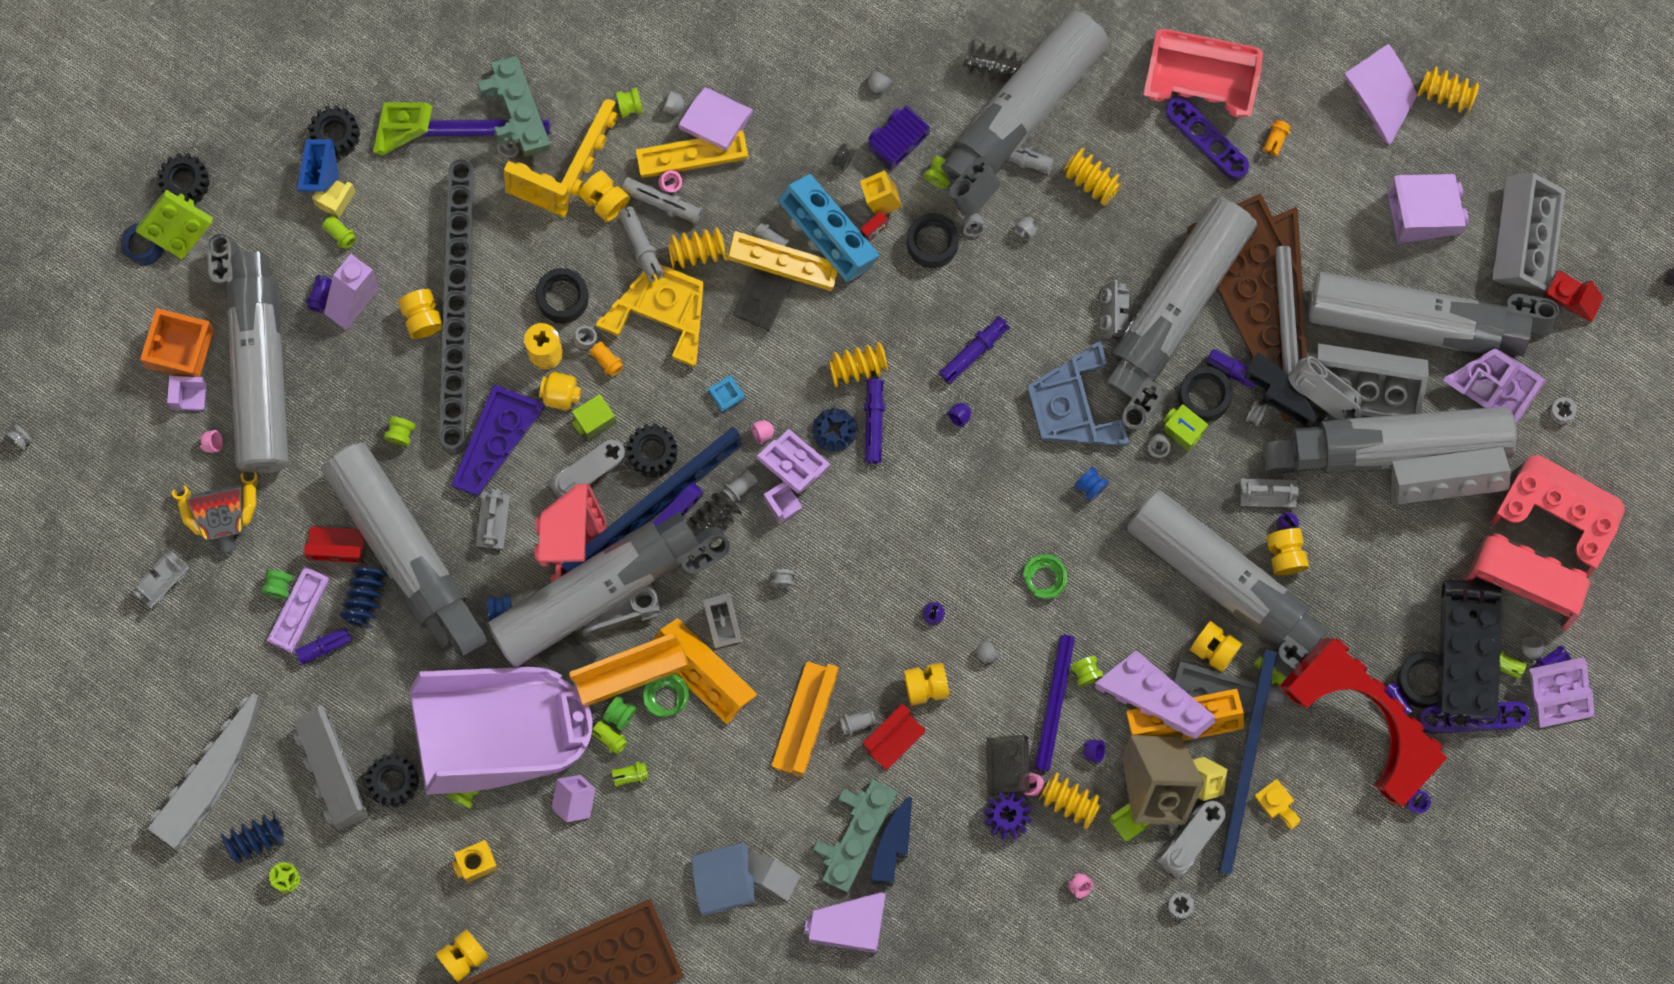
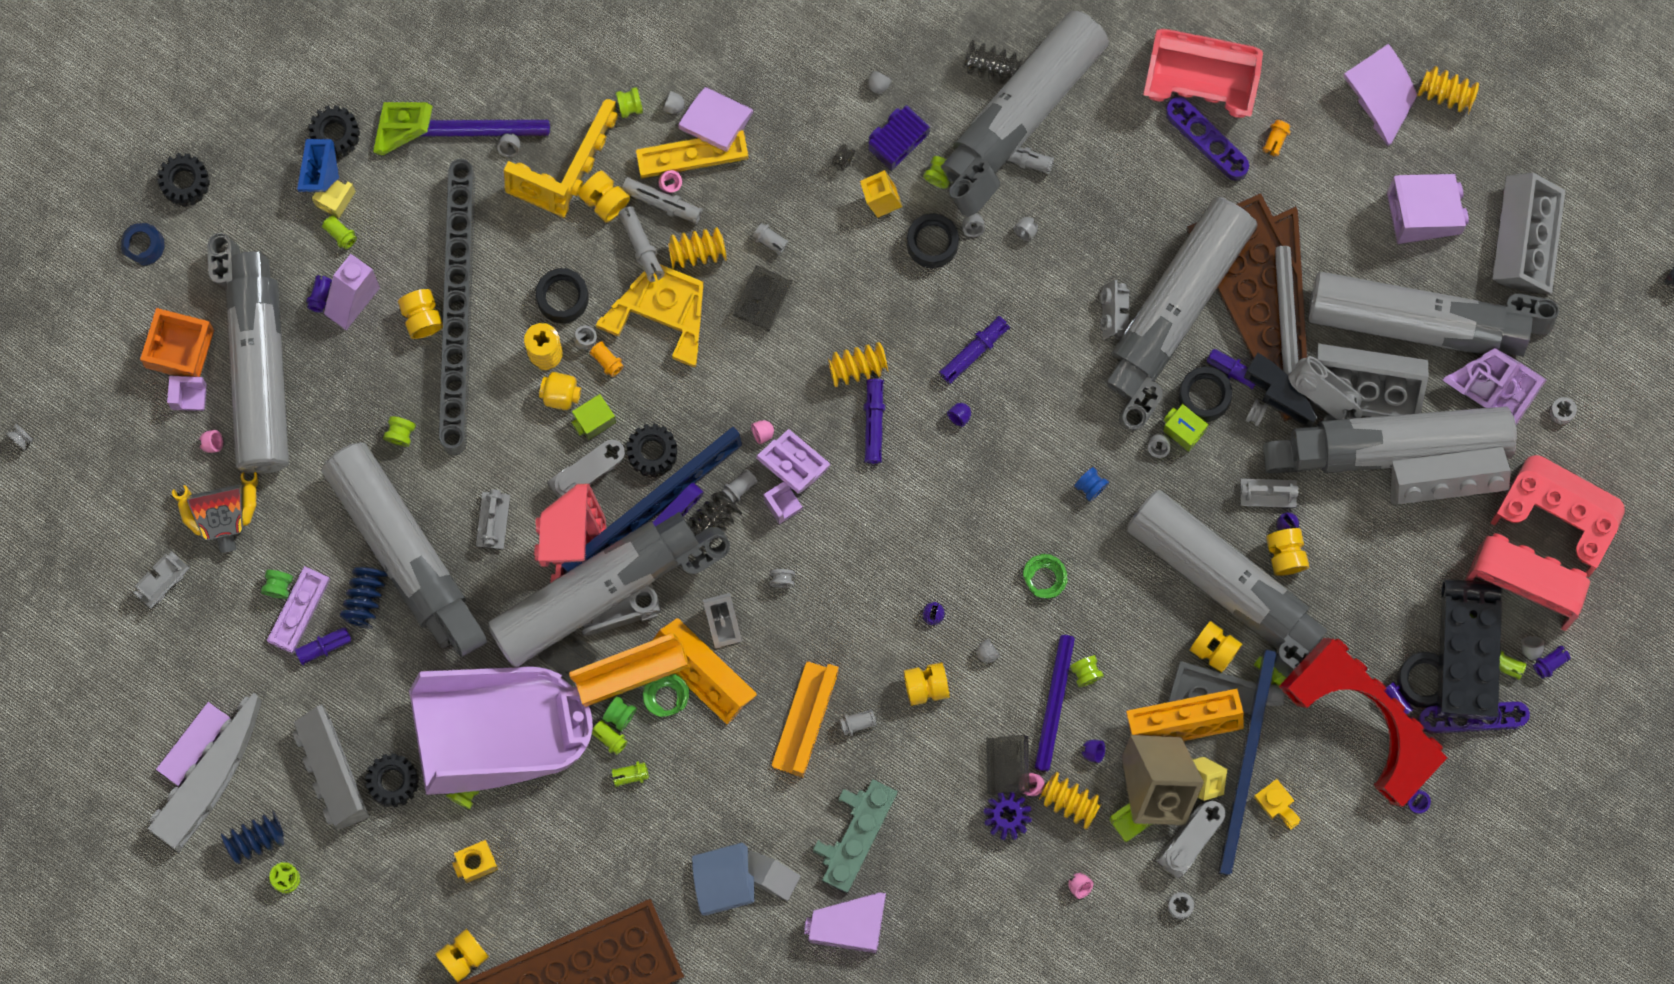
lime plate [135,190,213,259] -> none
red panel [304,527,365,563] -> none
dark purple wing [452,384,546,497] -> none
sand green hinge [478,56,551,157] -> none
blue wheel [487,595,512,621] -> none
lavender panel [552,775,596,822] -> none
dark azure tile [707,374,746,414] -> none
yellow plate [726,231,837,291] -> none
dark azure brick [778,174,880,282] -> none
dark blue gear [812,407,857,452] -> none
red tile [861,212,888,242] -> none
red panel [863,703,925,770] -> none
dark blue slope [871,797,912,885] -> none
sand blue wing [1027,341,1129,446] -> none
yellow piece [1063,148,1124,206] -> none
lavender wing [1095,651,1215,739] -> none
lavender slope [1529,657,1595,728] -> none
red slope [1544,270,1604,322] -> none
none -> lavender tile [156,702,232,787]

